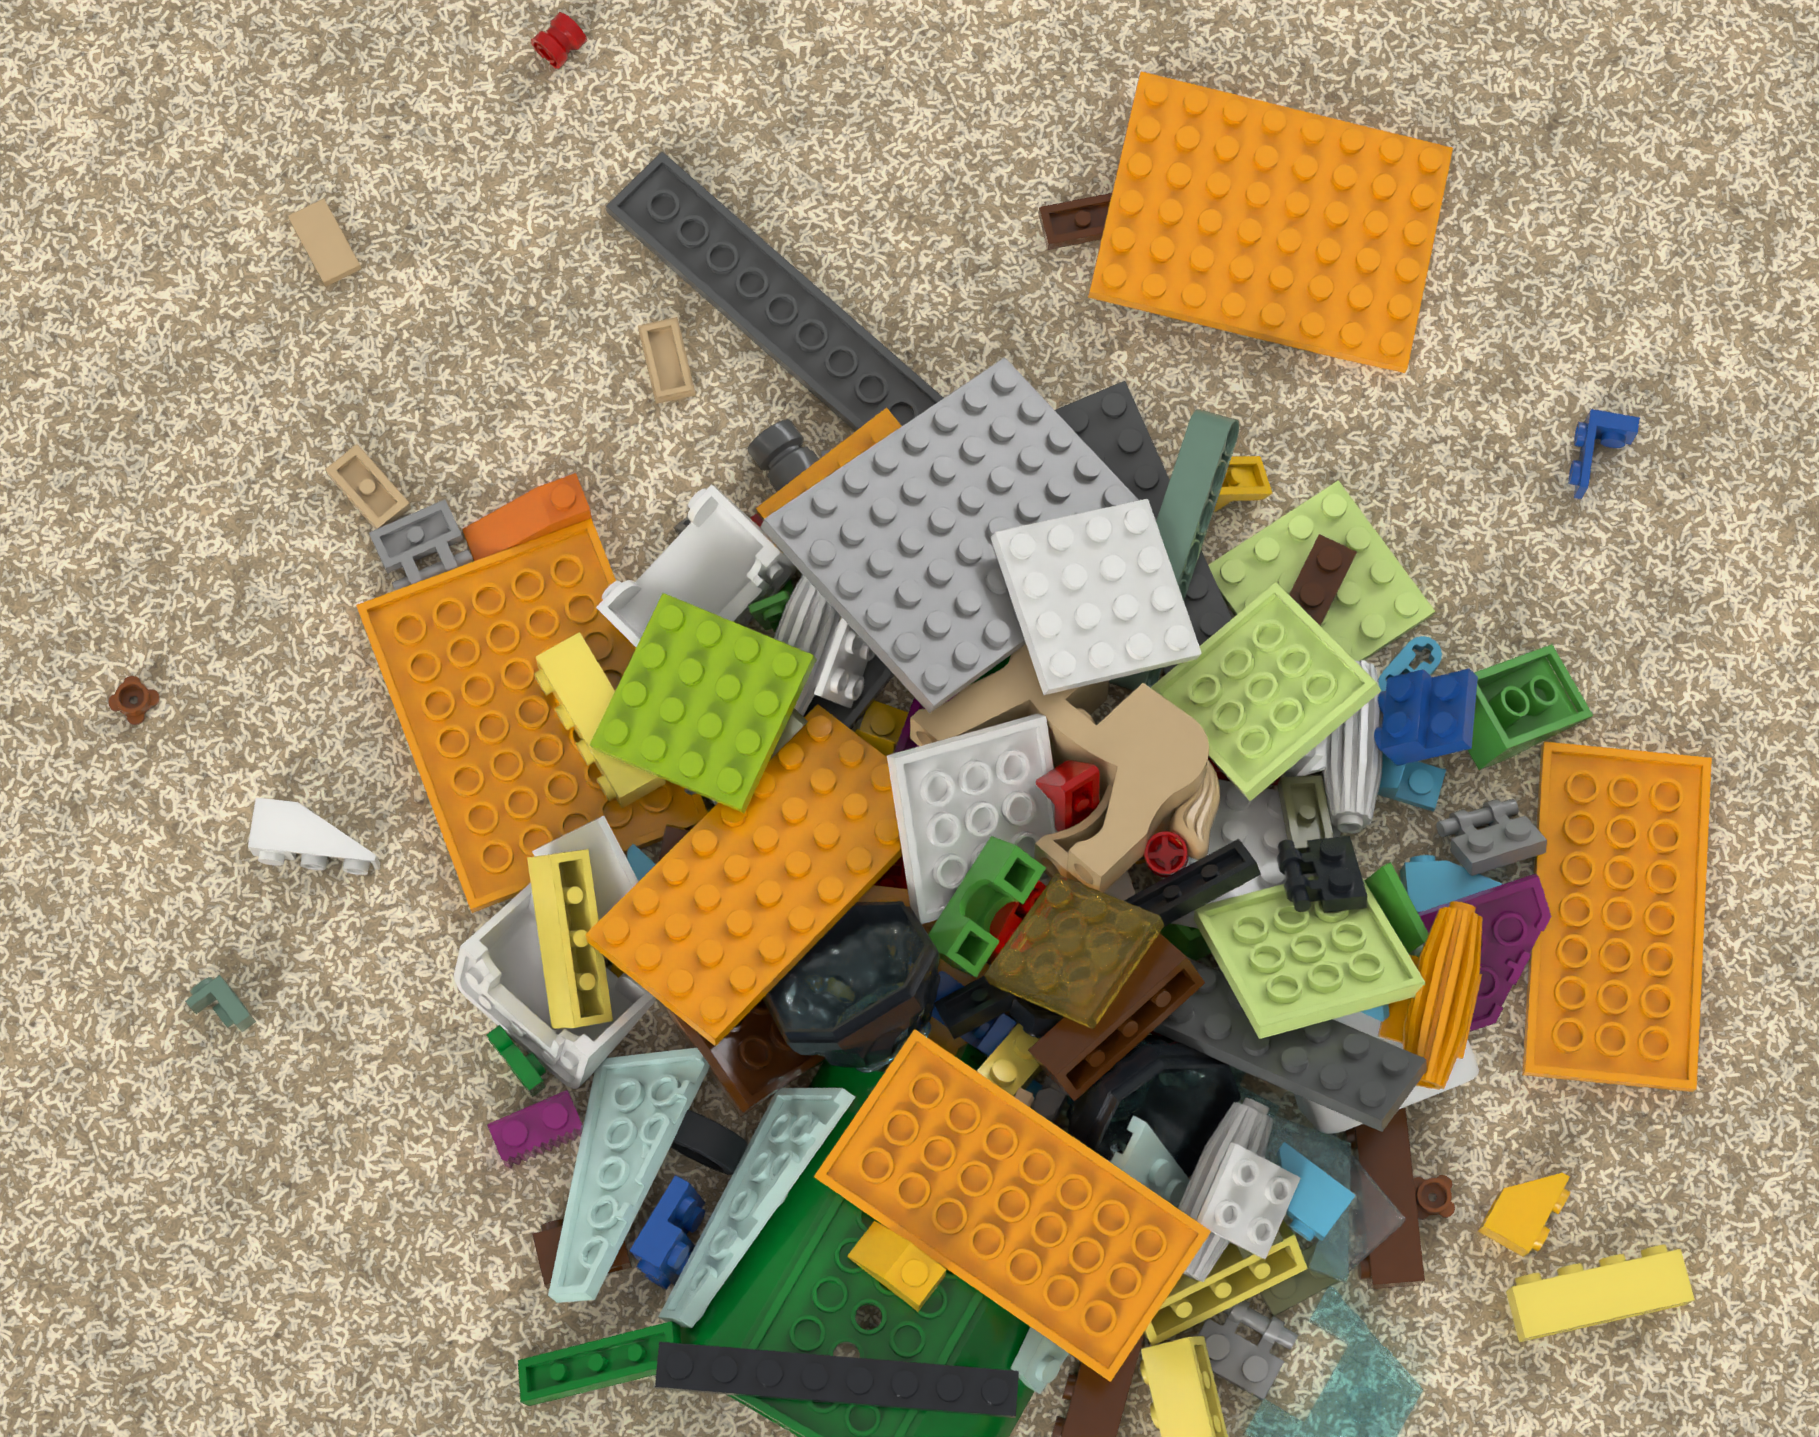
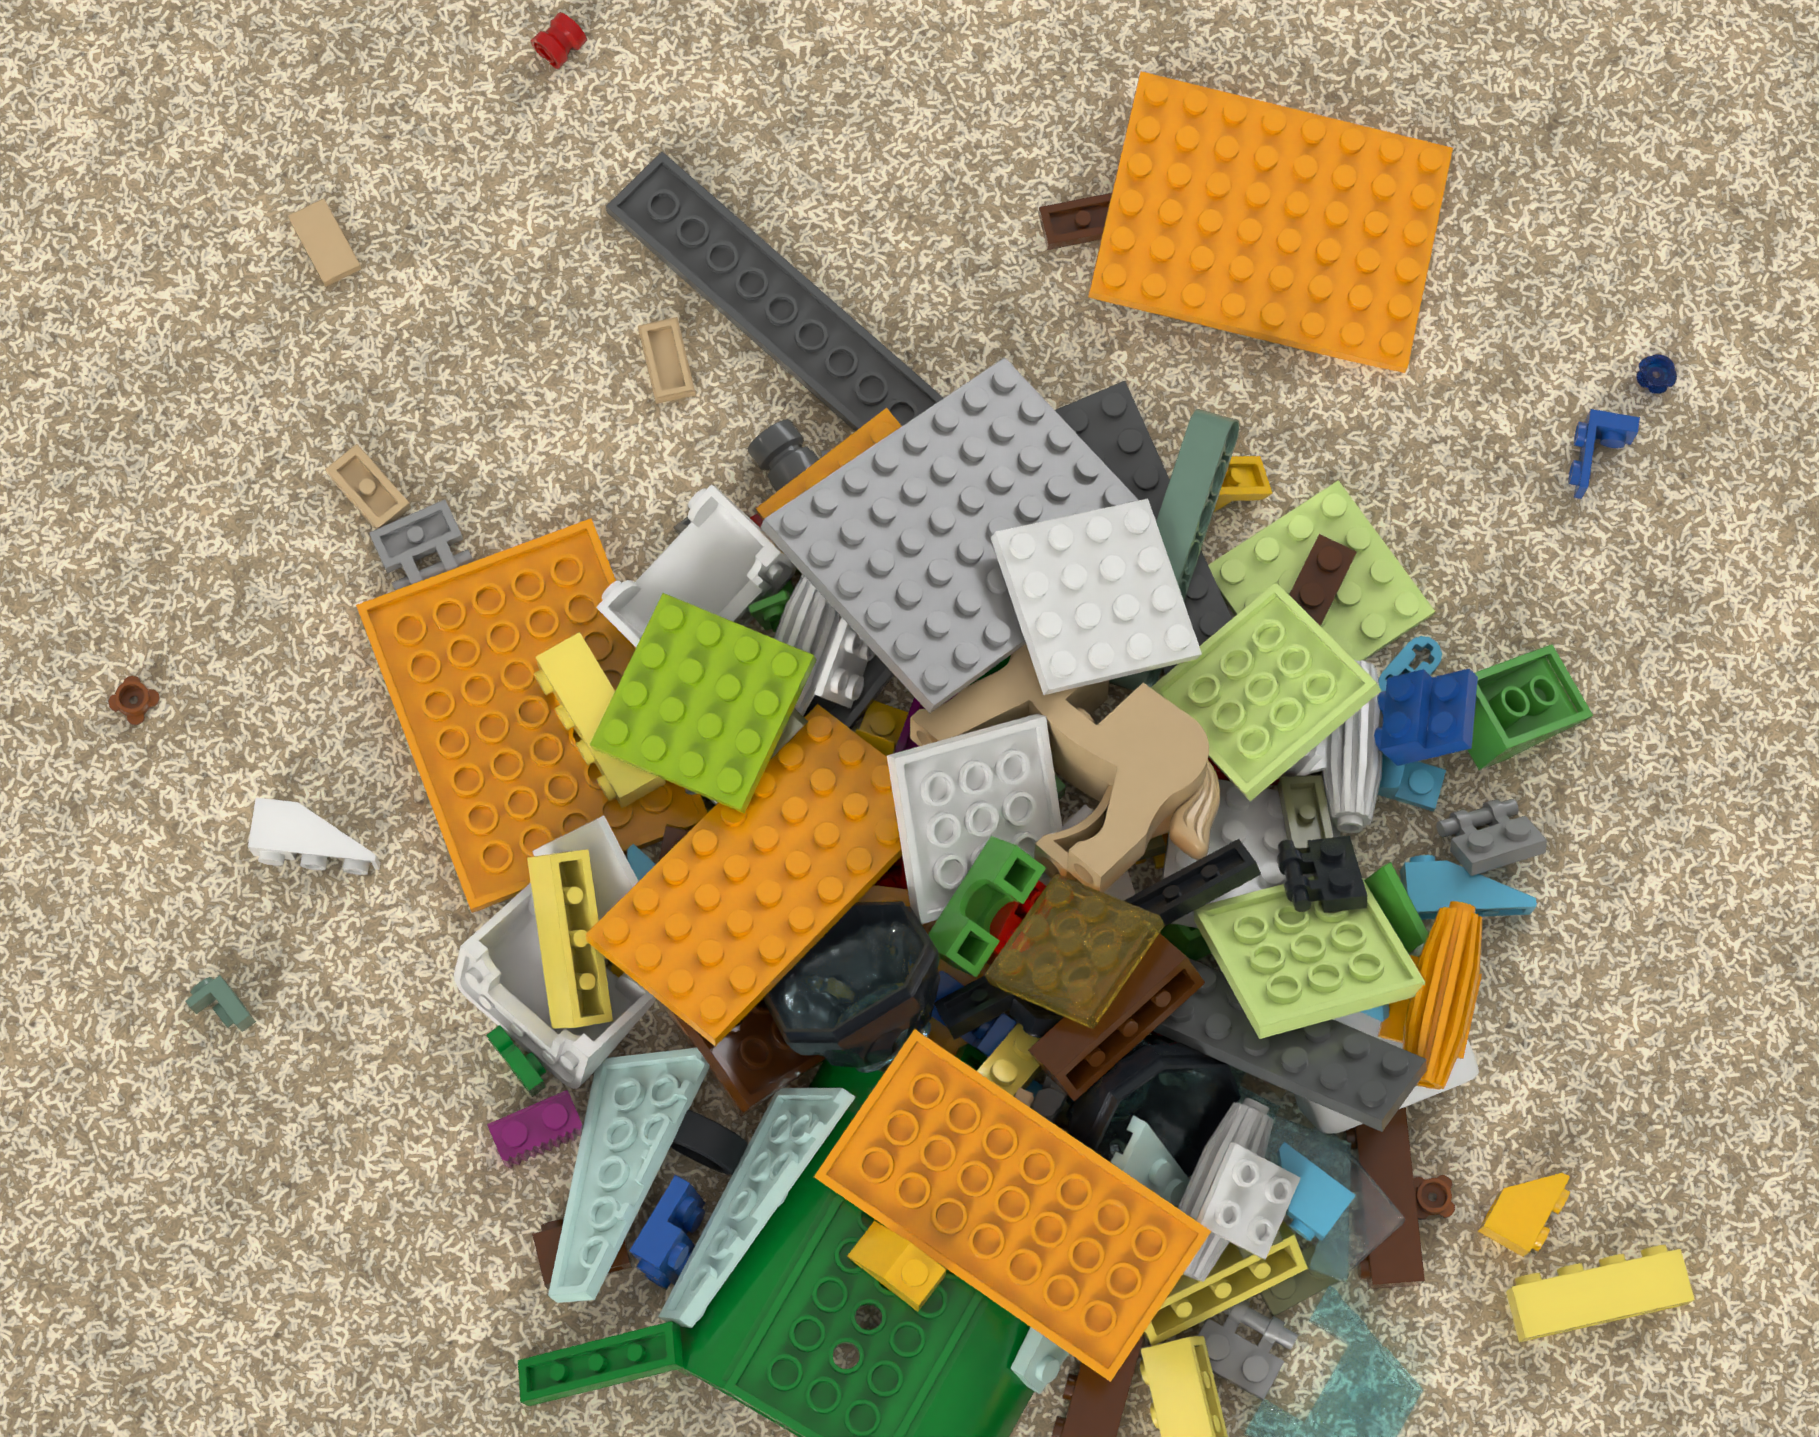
orange slope [462,473,593,561] -> none
black plate [655,1342,1019,1418] -> none
red slope [1036,760,1100,832] -> none
red wheel [1144,831,1189,878] -> none
magenta plate [1418,873,1552,1032] -> none
light orange plate [1522,741,1712,1092] -> none
none -> clear blue plate [1636,354,1677,394]

